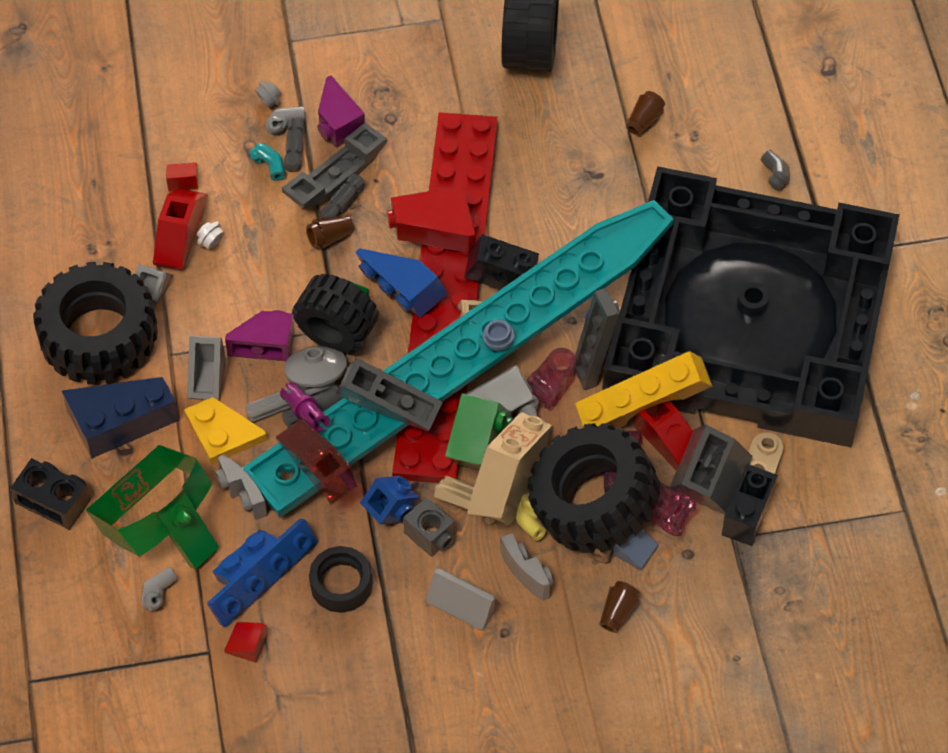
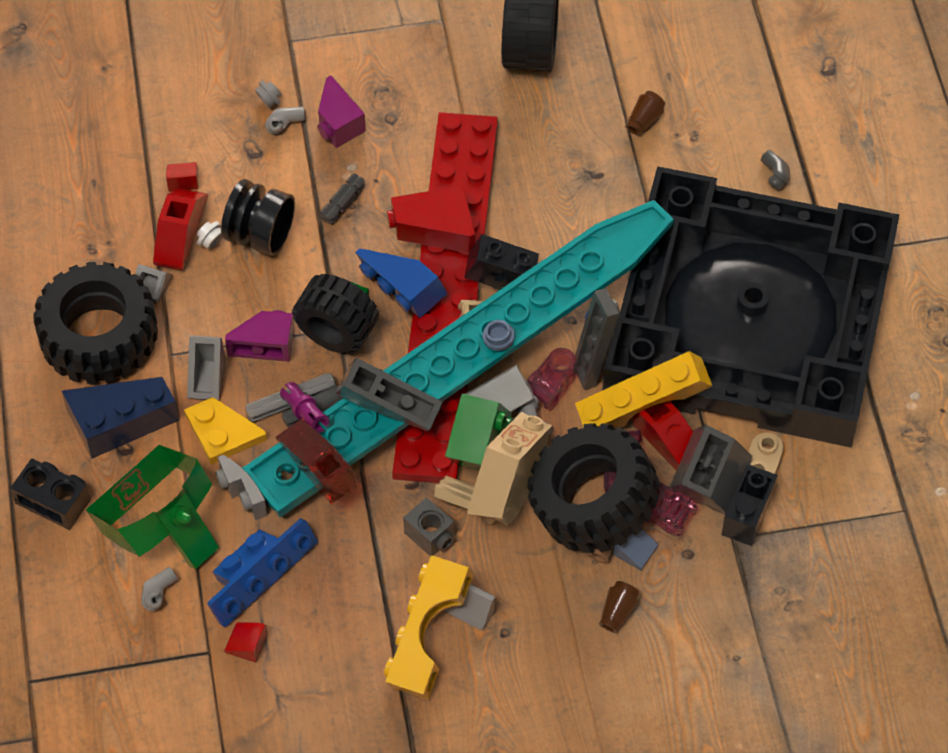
teal arm [249,143,285,181] -> none
dark grey slope [282,123,387,208] -> none
dark grey axle [284,118,304,172] -> none
light grey dish [284,346,347,387] -> none
reddish brown cone [306,215,354,249] -> none
black tyre [309,546,373,613] -> none
blue brick [360,476,419,524] -> none
light grey slope [500,533,553,601] -> none
light yellow arm [516,493,546,541] -> none
none -> black wheel [221,179,295,256]
none -> yellow arch [384,555,474,700]

